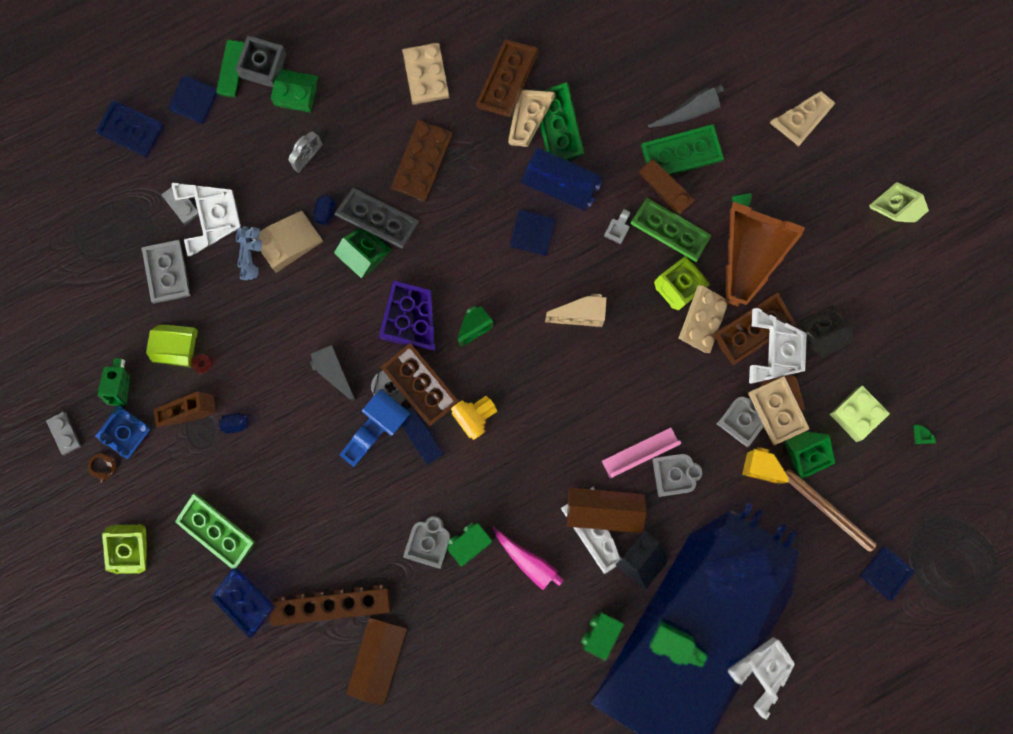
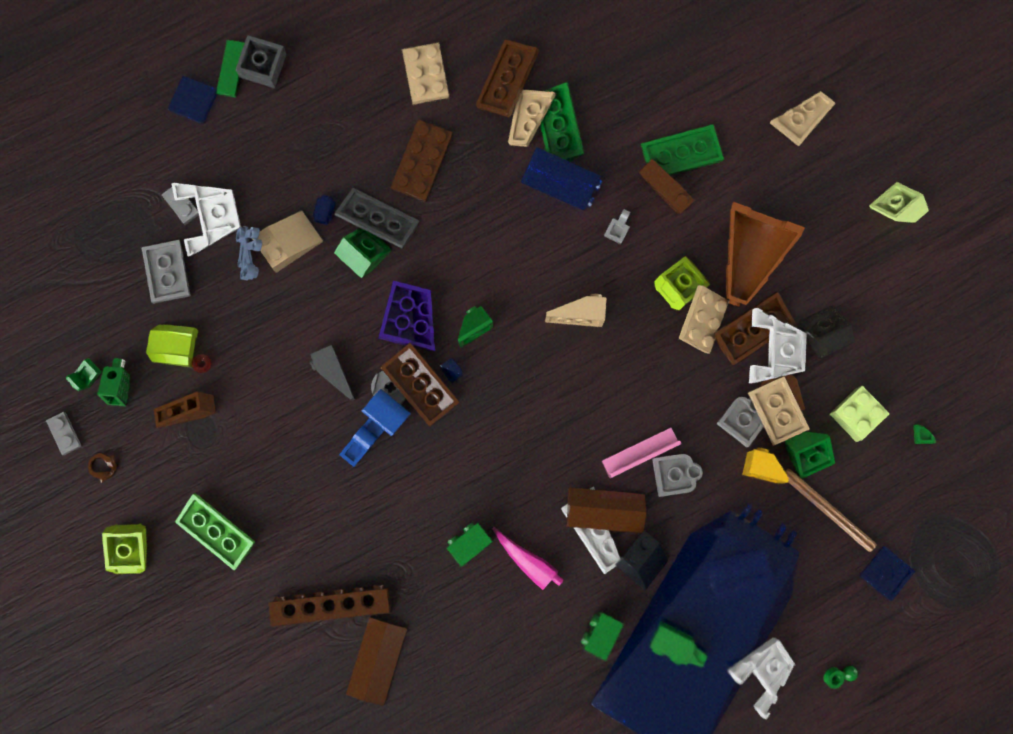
clear blue plate [95,100,164,158] -> none
blue slope [95,405,151,459] -> none
clear blue plate [211,568,275,638] -> none
clear blue brick [219,413,248,434] -> none
green slope [271,70,318,112] -> none
light grey plate [288,131,323,173] -> none
clear blue tile [402,406,443,465] -> none
light grey plate [403,516,450,569] -> none
yellow piece [451,396,497,440] -> none
clear blue tile [510,210,556,256] -> none
bright green slope [630,198,712,262] -> none
dark grey piece [647,85,724,128] -> none
green tile [732,193,752,207] -> none
none -> green bracket [66,358,101,391]
none -> clear blue slope [440,358,463,383]
none -> green plate [824,665,858,689]

